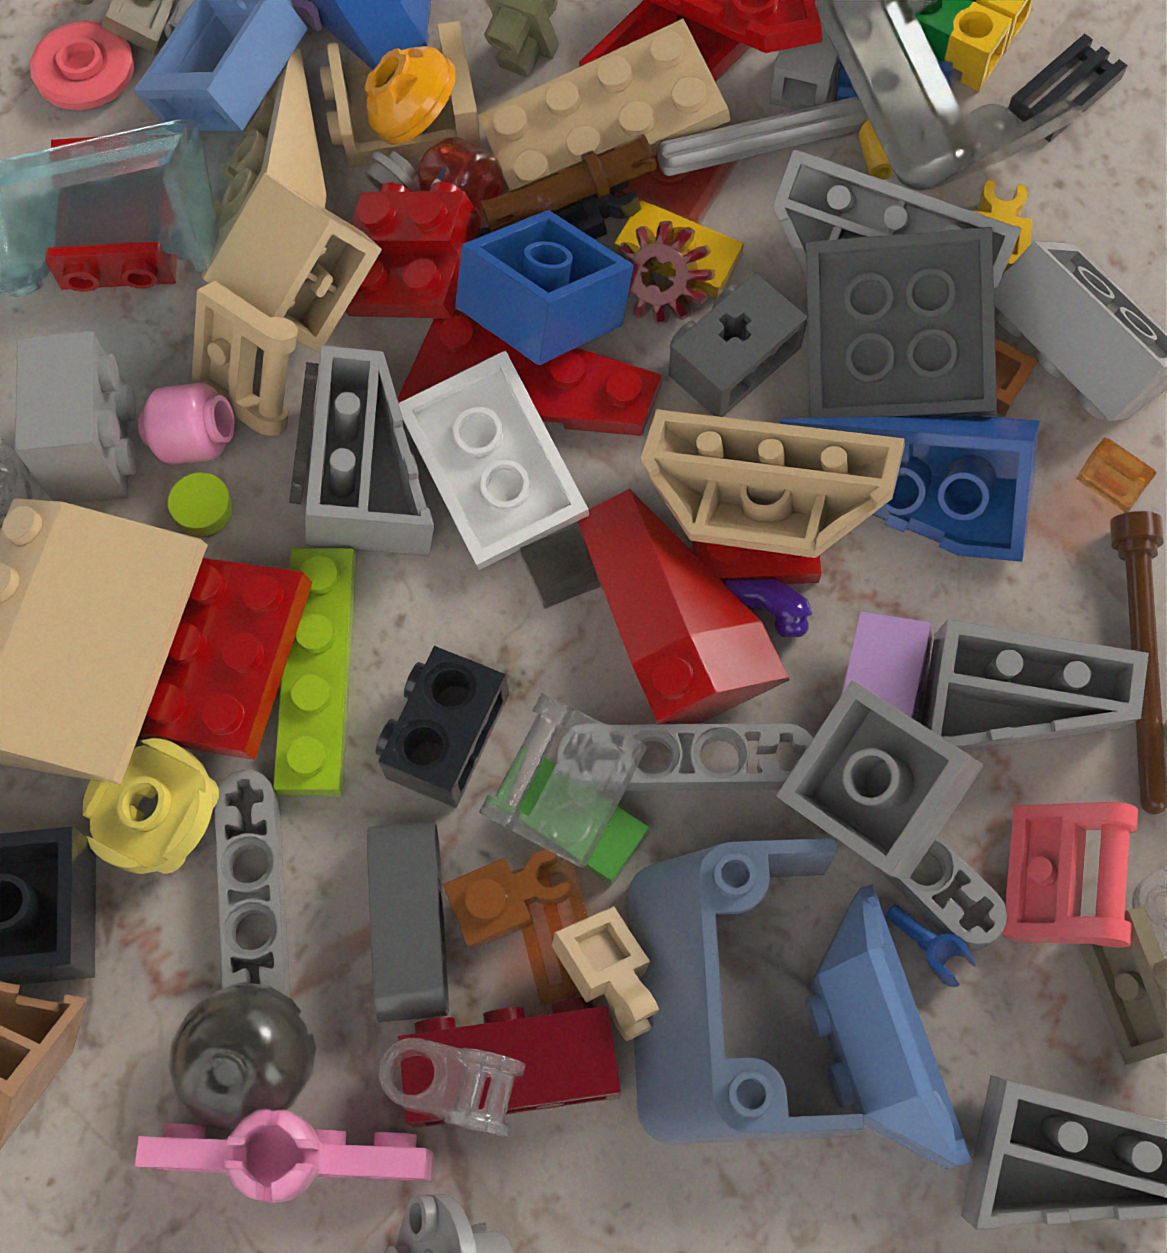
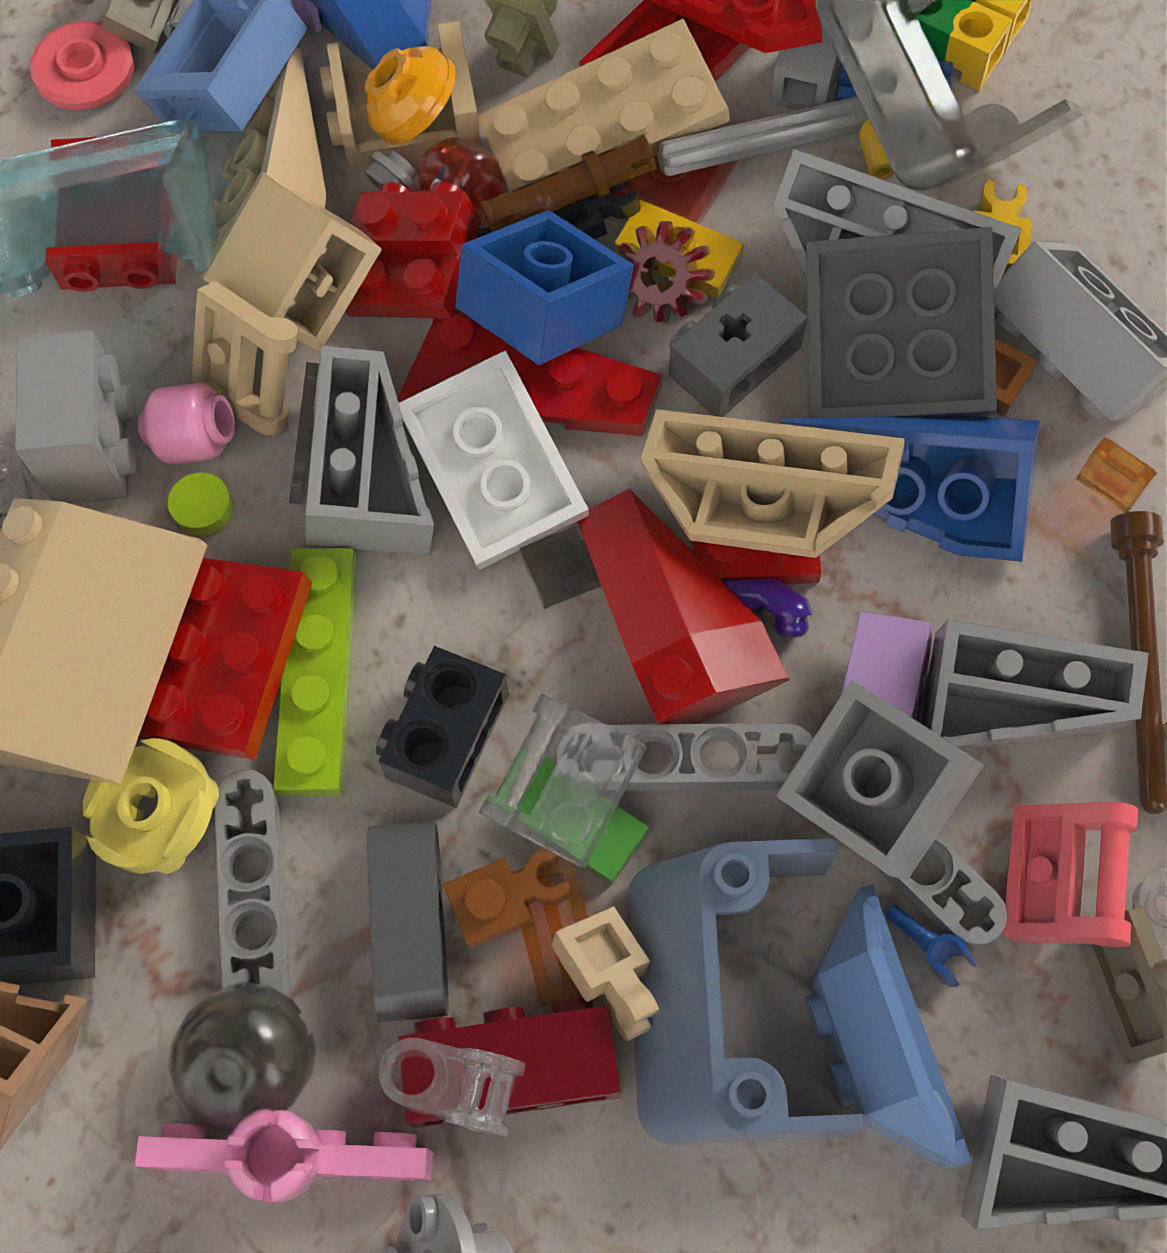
black tile [1007,33,1128,142] -> none

